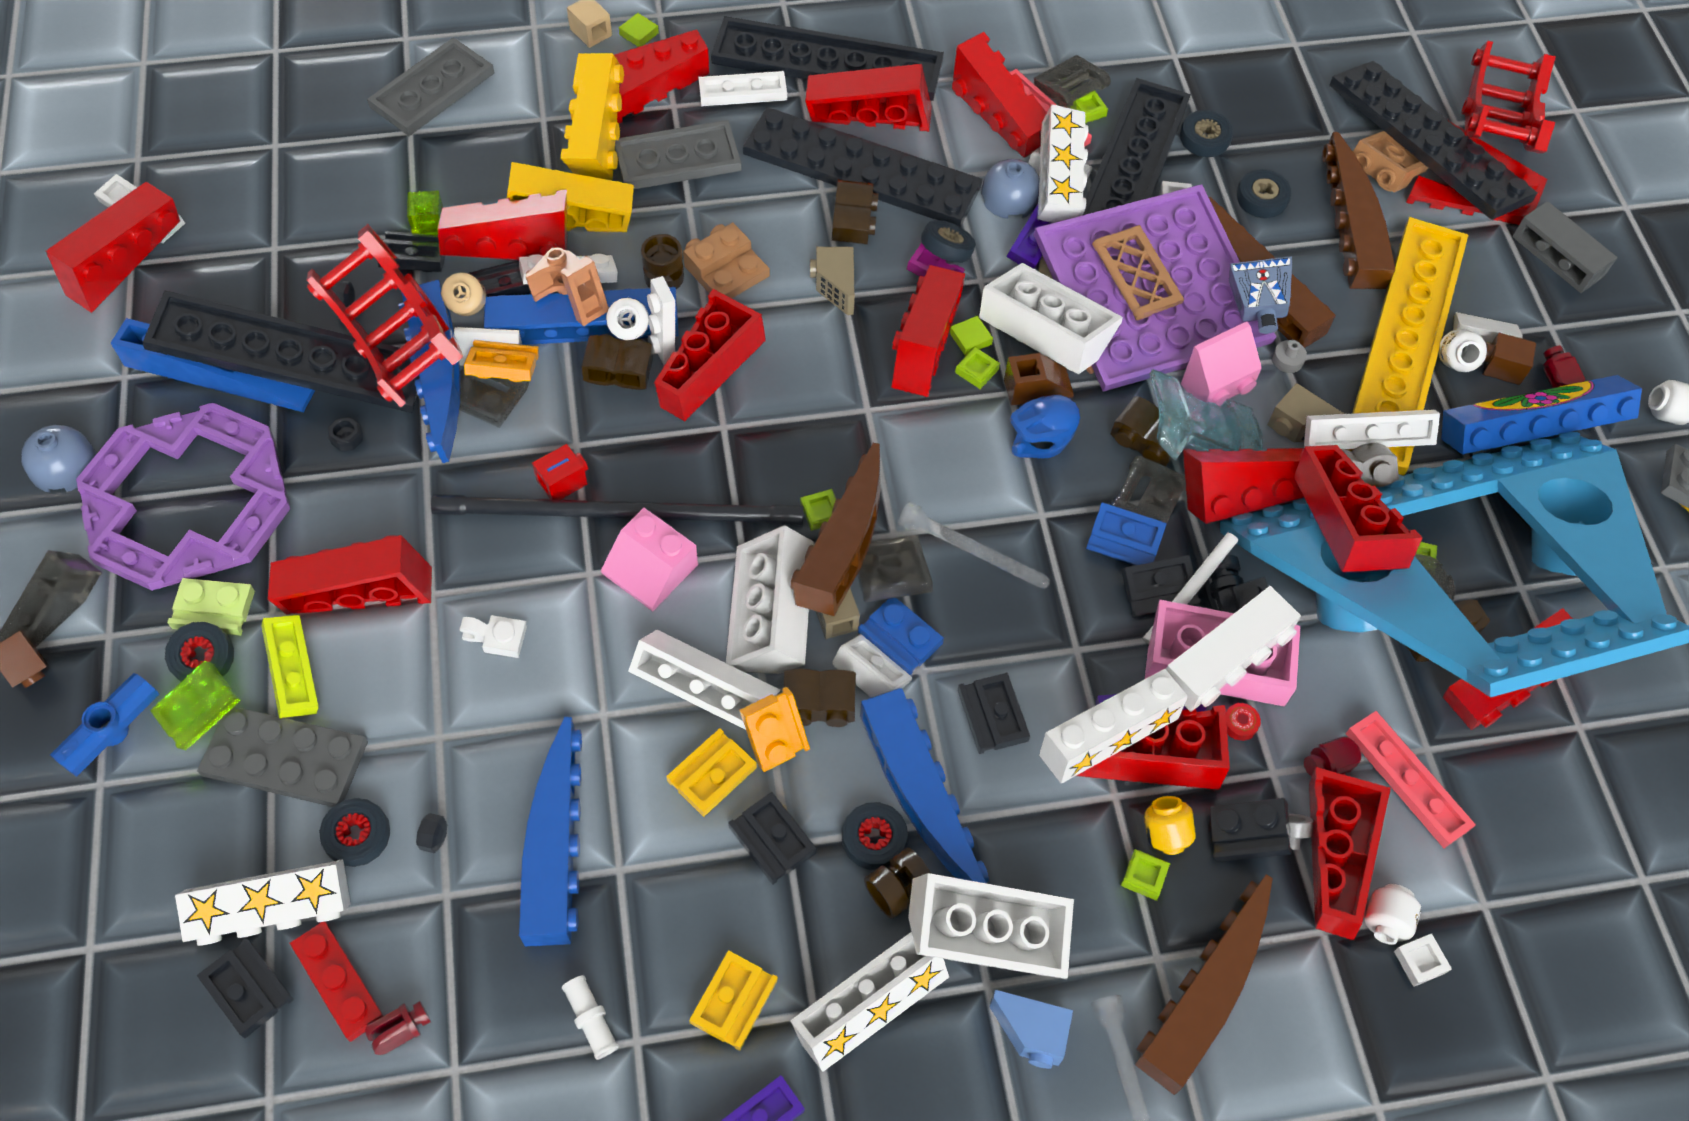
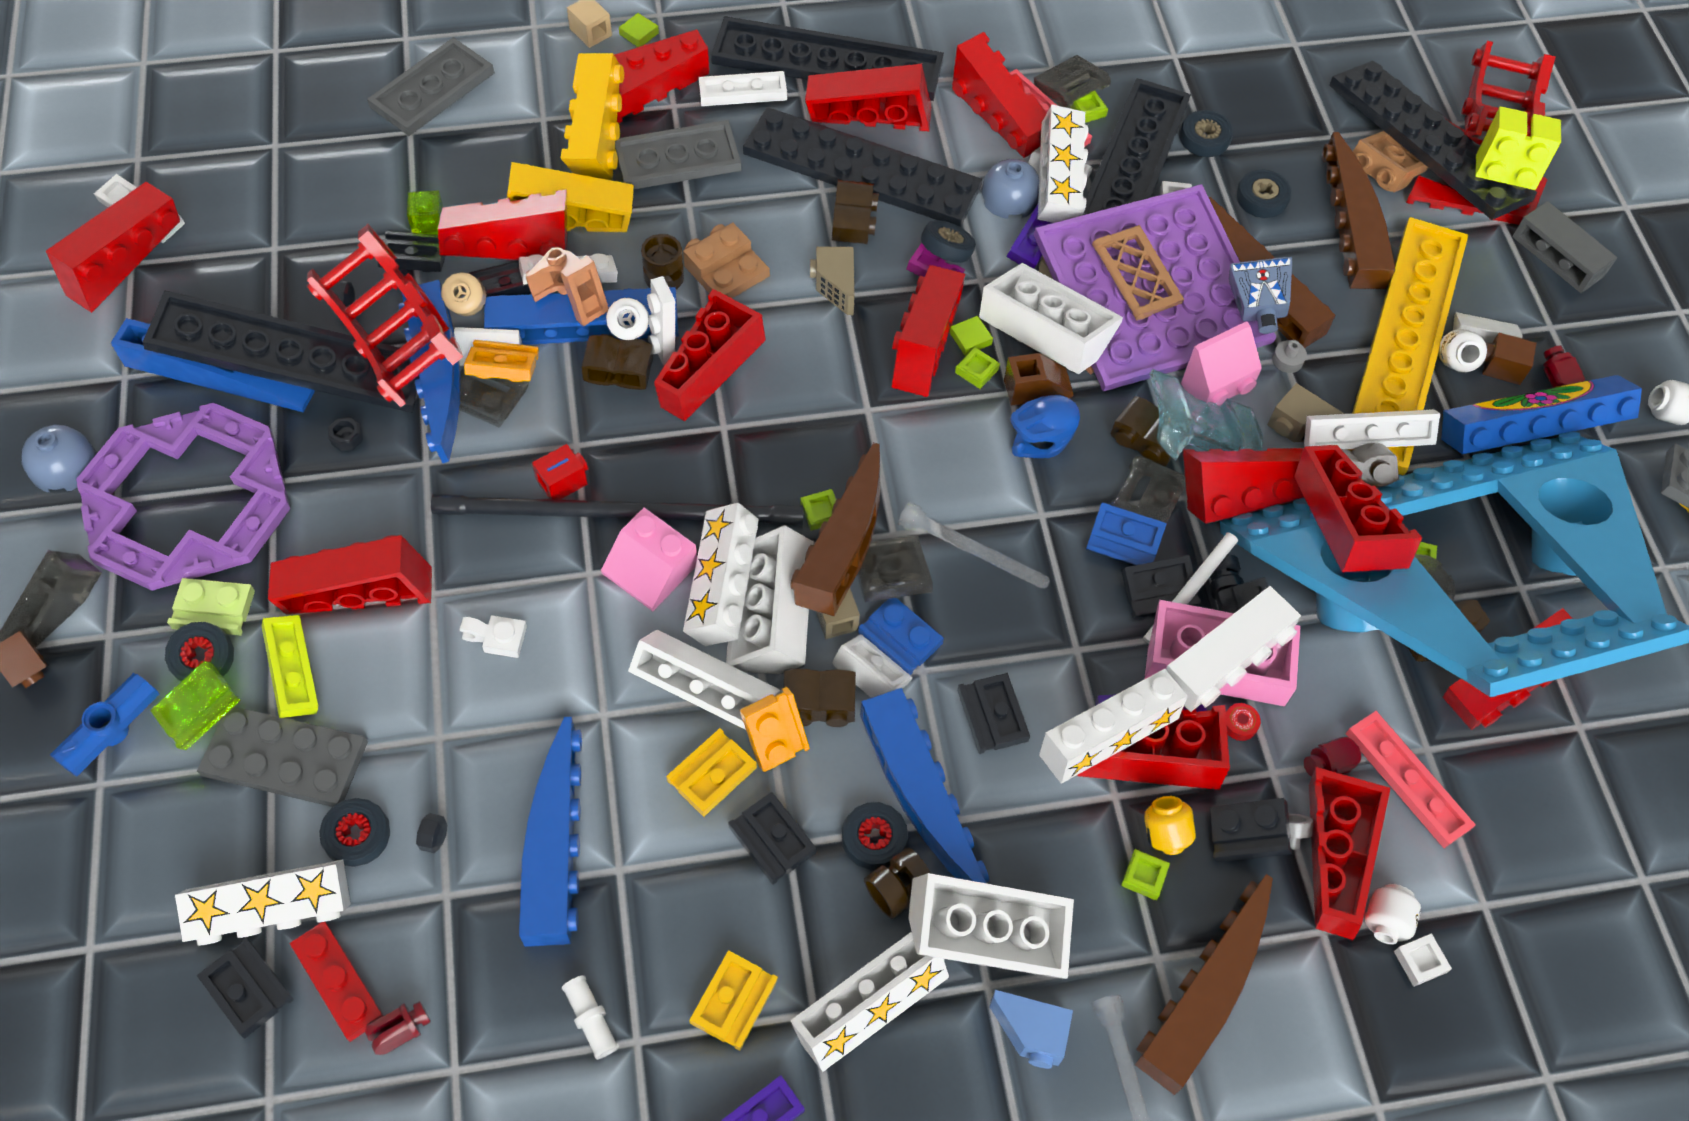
none -> white brick [683,503,759,646]
none -> neon yellow piece [1475,106,1561,190]

